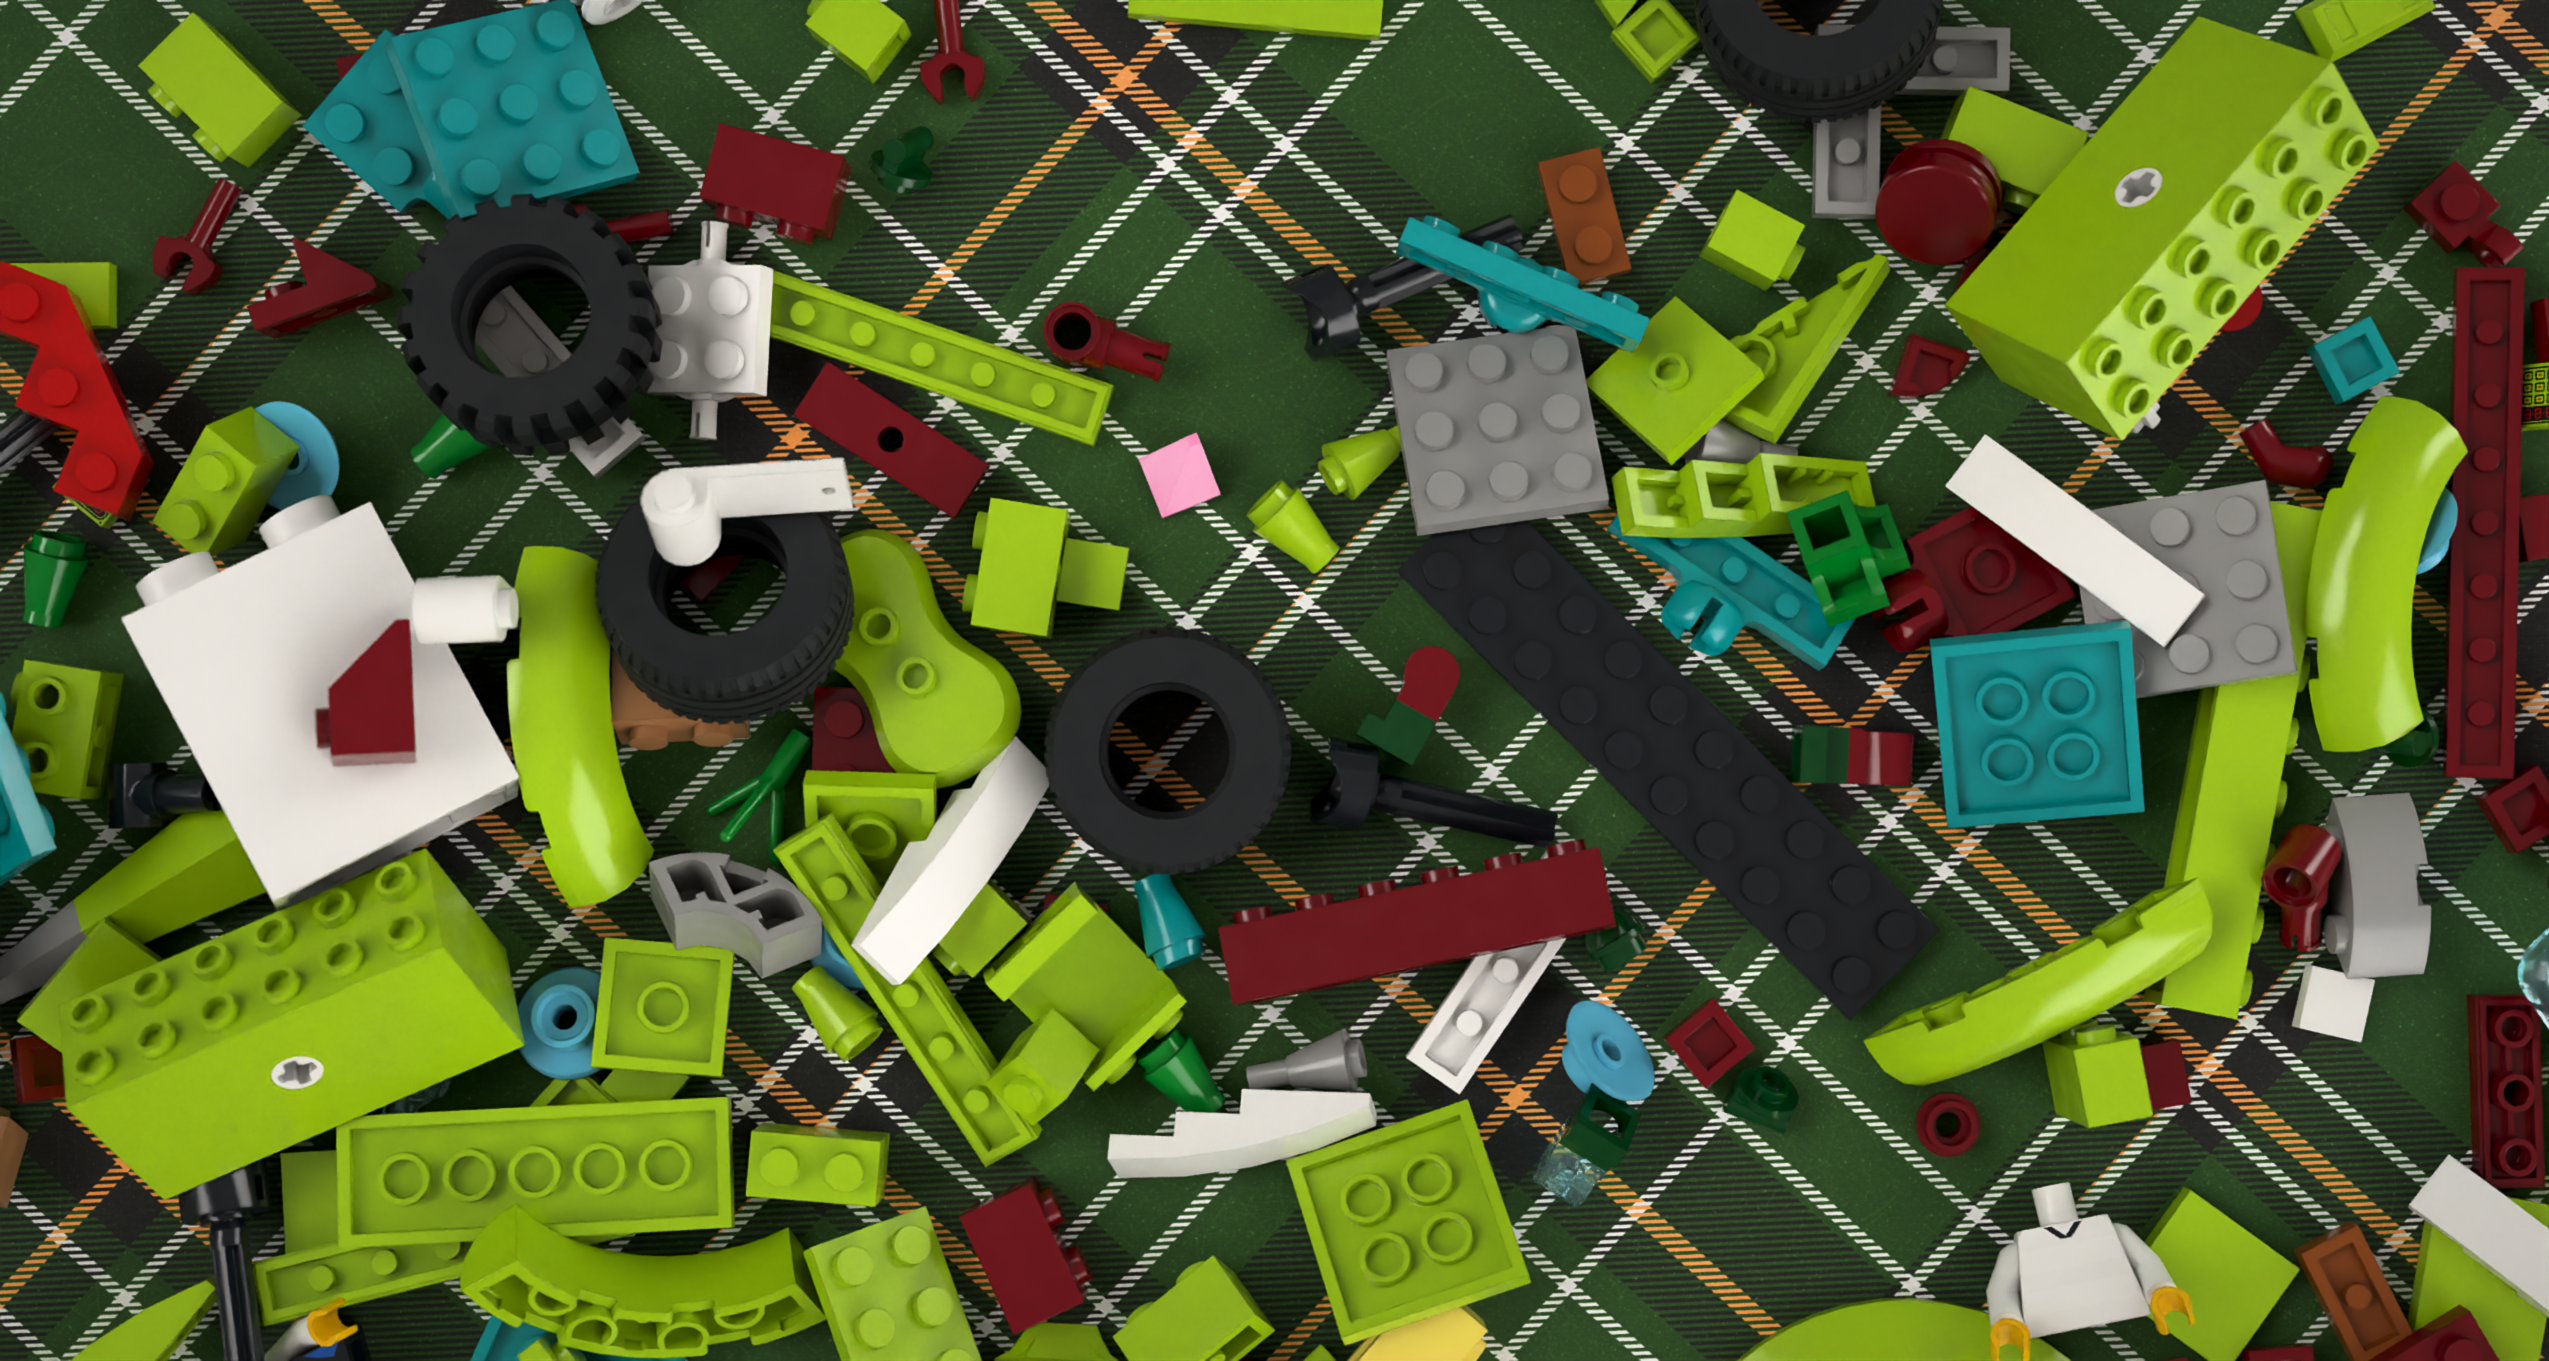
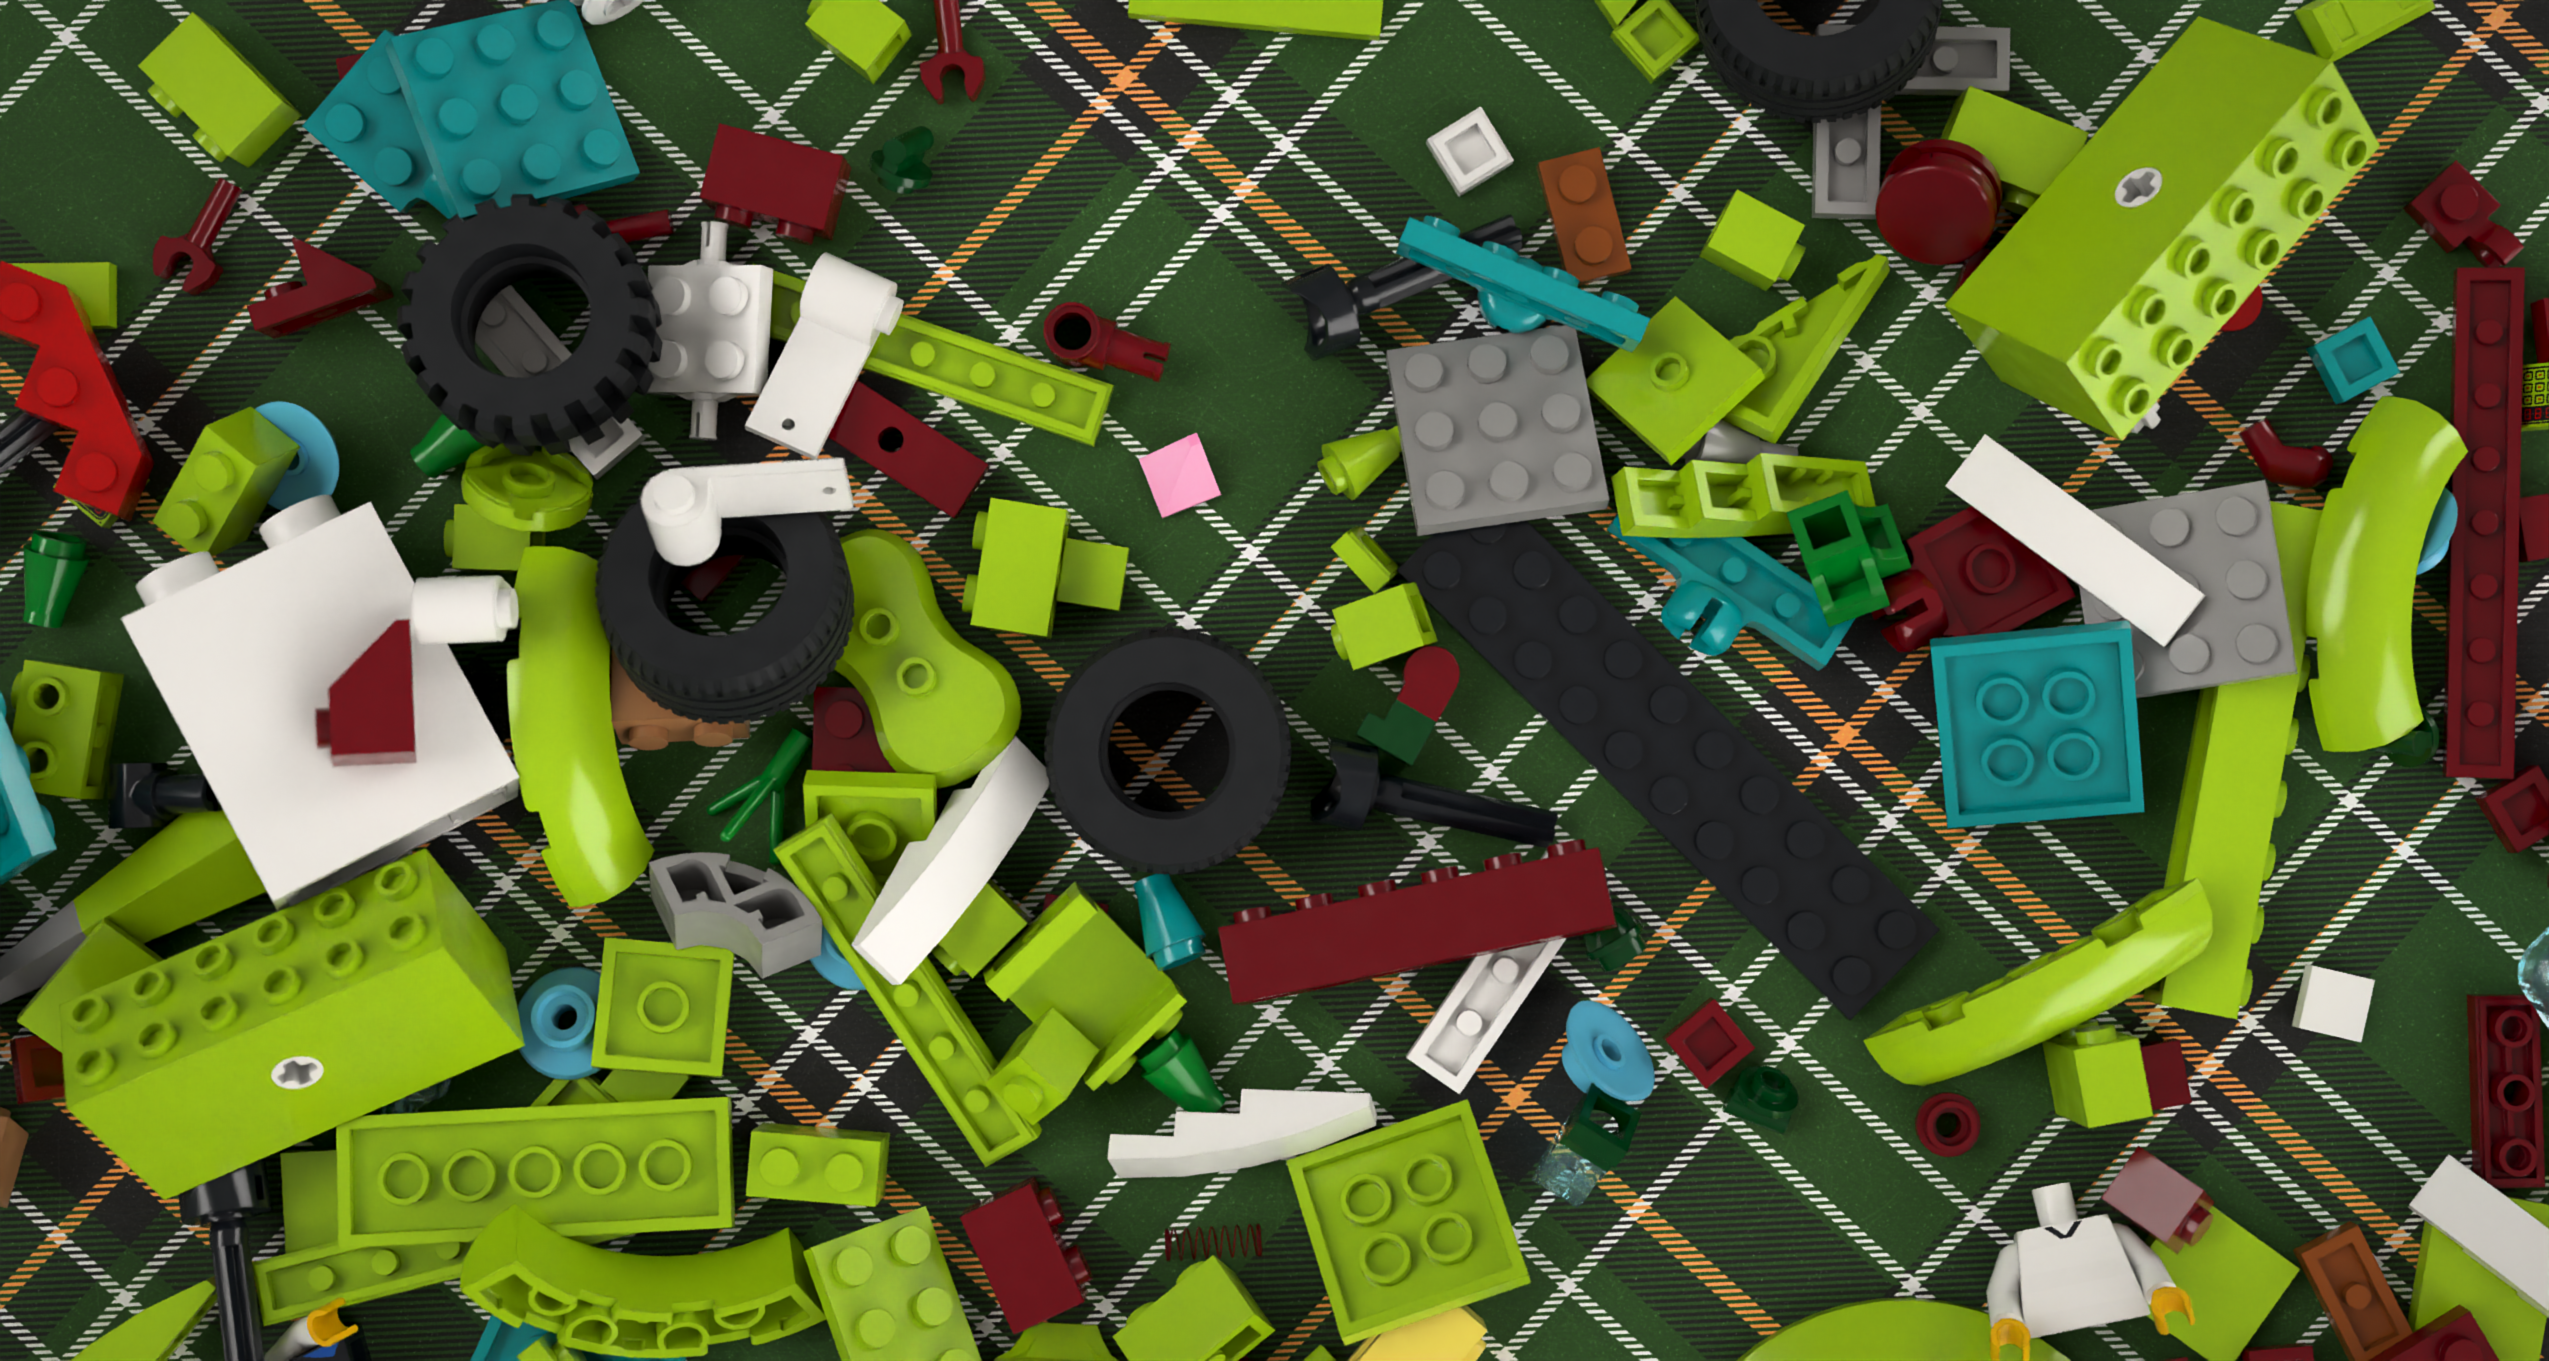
lime cone [792,965,883,1062] -> none
lime cone [1246,480,1340,574] -> none
light grey cone [1246,1028,1367,1092] -> none
leg [1789,725,1914,785] -> none
dark red tile [1887,333,1971,399] -> none
dark red pin [2261,824,2342,952] -> none
light grey brick [2319,793,2431,979] -> none
none -> lime brick [444,504,546,574]
none -> lime tile [461,443,593,532]
none -> white door [745,252,904,460]
none -> dark red piece [1165,1223,1262,1262]
none -> lime tile [1331,526,1400,594]
none -> lime brick [1331,582,1438,670]
none -> white tile [1426,106,1514,197]
none -> brick [2101,1146,2215,1255]

